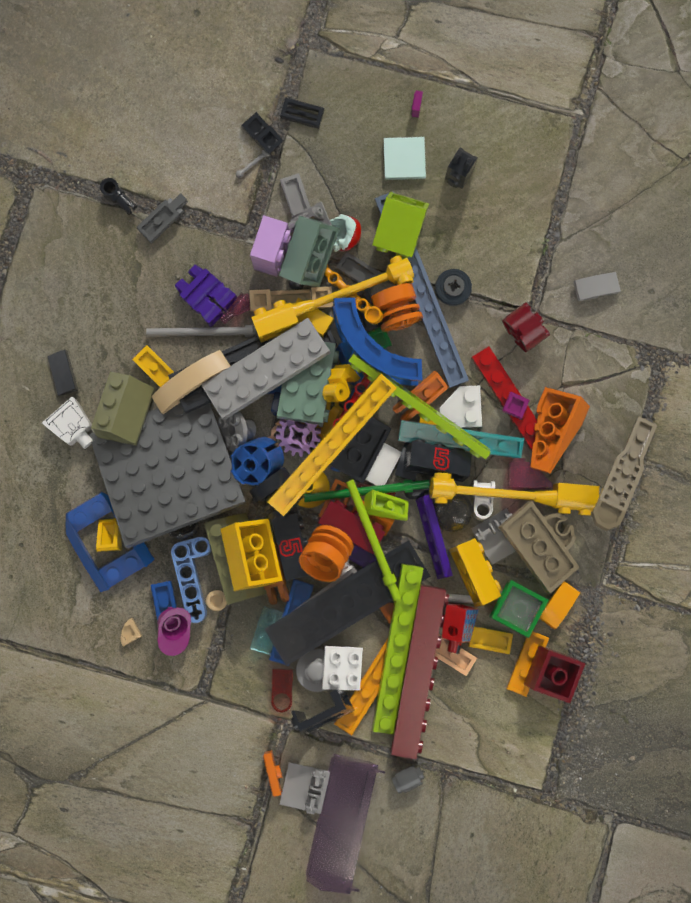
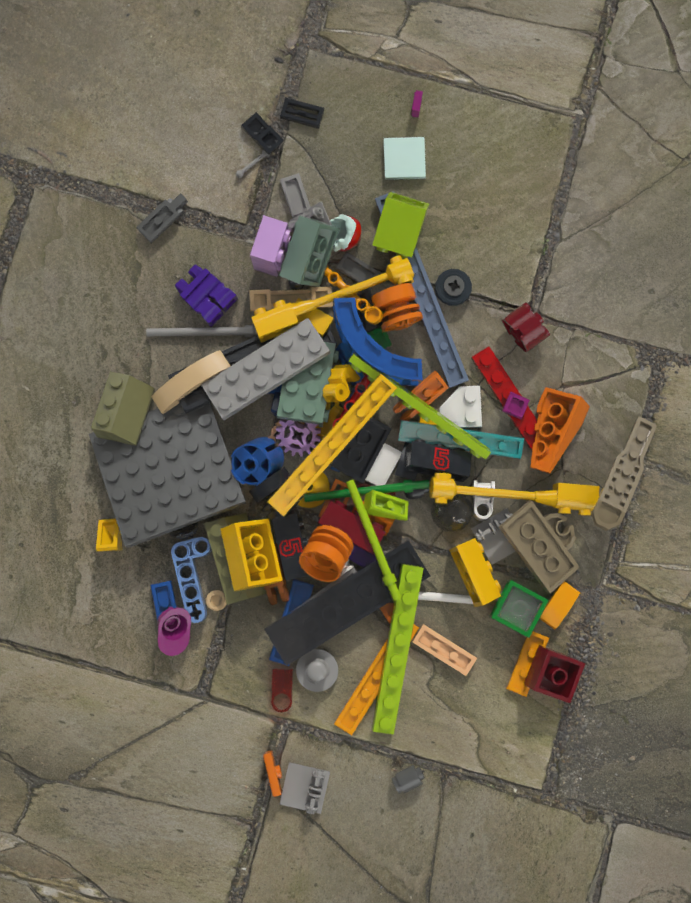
white torso [42,397,93,449] -> none
black slope [47,349,78,396] -> none
blue wedge [66,492,155,592] -> none
black pin [100,178,137,215] -> none
tan tile [121,618,142,647] -> none
yellow plate [132,345,174,387] -> none
light grey plate [218,411,256,452] -> none
clear pink cone [220,292,250,324] -> none
clear light blue slope [250,606,283,655] -> none
black panel [291,689,355,733] -> none
piece [306,754,385,894] -> none
white hinge [322,646,363,690] -> none
dark red brick [391,584,449,759] -> none
dark purple tile [416,495,453,579] -> none
red torso [442,604,479,654] -> none
black hinge [445,147,478,189] -> none
yellow tile [468,626,513,655] -> none
clear pink slope [508,458,552,489] -> none
light grey slope [573,272,621,301] -> none

